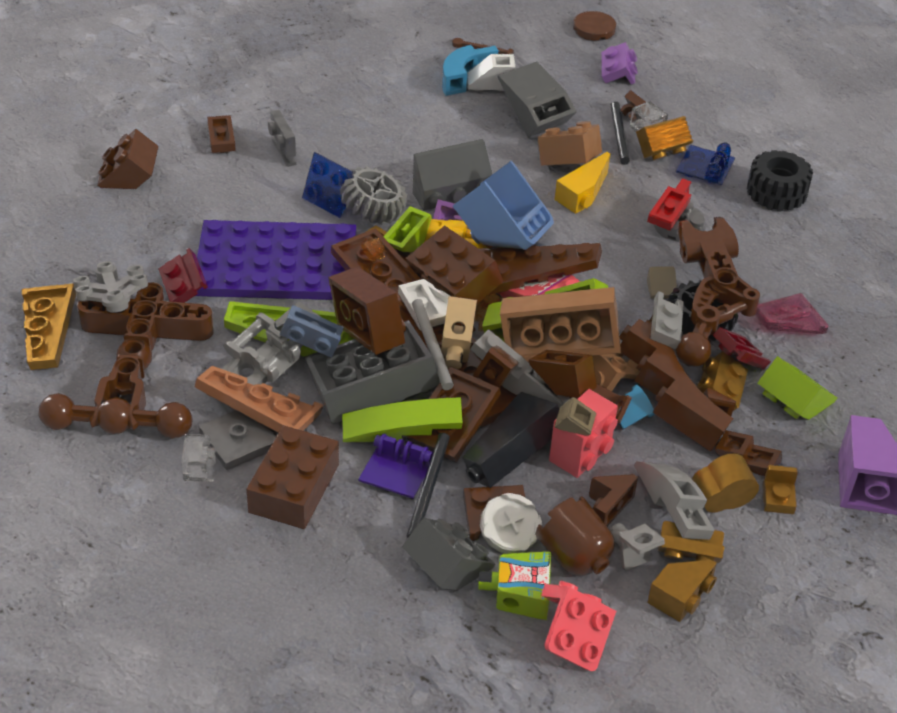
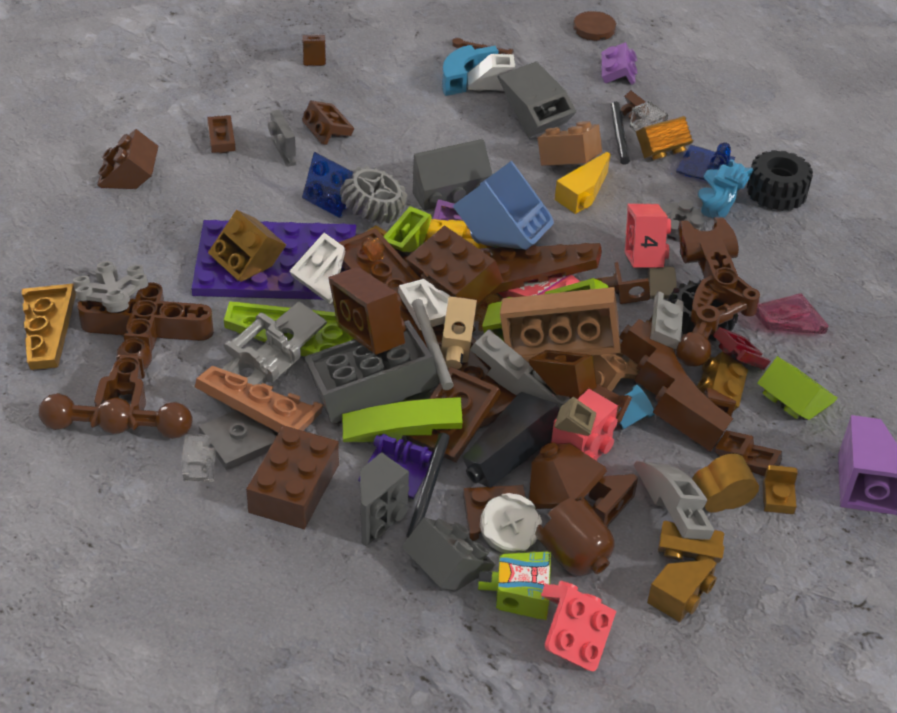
dark red plate [158,248,208,303] -> none
sand blue bracket [280,305,344,357] -> none
reddish brown slope [473,345,519,389] -> none
light grey bracket [610,523,665,571] -> none
red hinge [647,178,692,231] -> none
none -> pearl gold slope [208,210,286,282]
none -> white wing [290,233,345,304]
none -> reddish brown bracket [302,35,326,66]
none -> reddish brown bracket [302,100,355,145]
none -> dark grey slope [360,452,409,546]
none -> reddish brown slope [529,443,607,509]
none -> reddish brown bracket [591,262,650,304]
none -> coral brick [625,204,671,268]
none -> dark azure piece [698,159,753,218]

